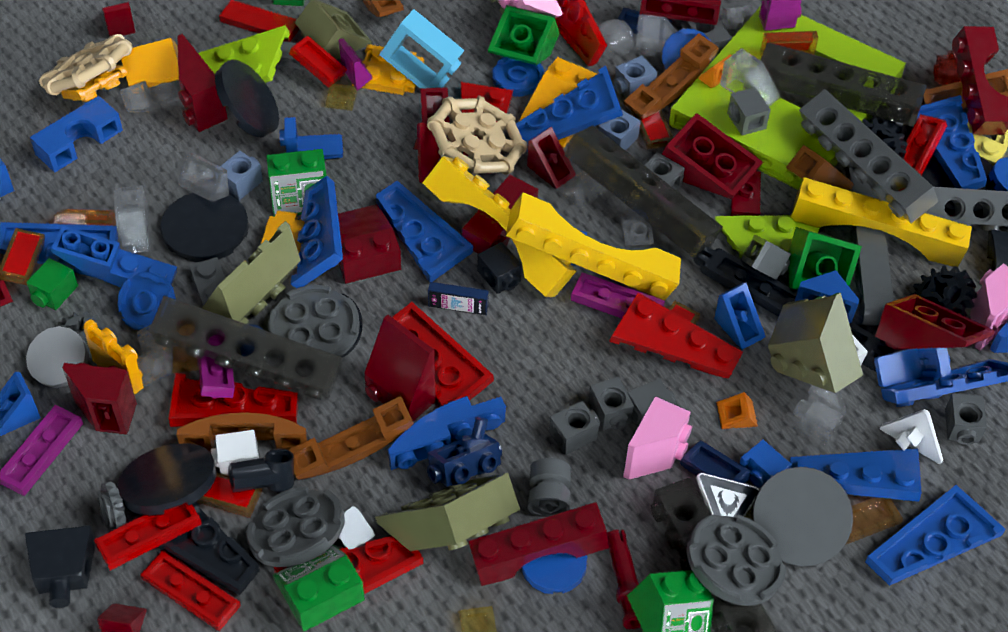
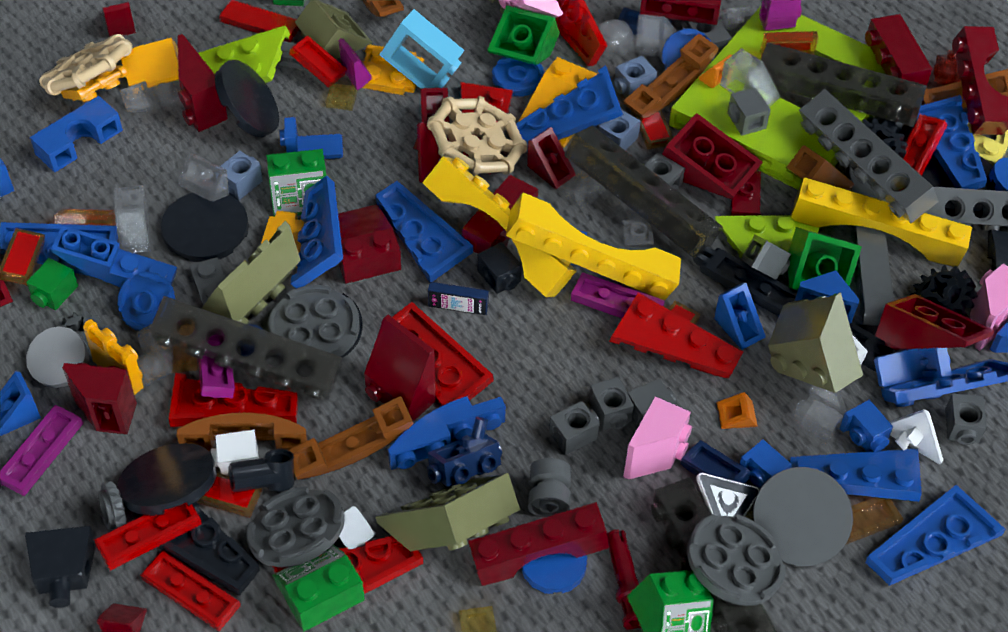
none -> blue brick [839,399,893,452]
none -> dark red brick [865,14,932,94]

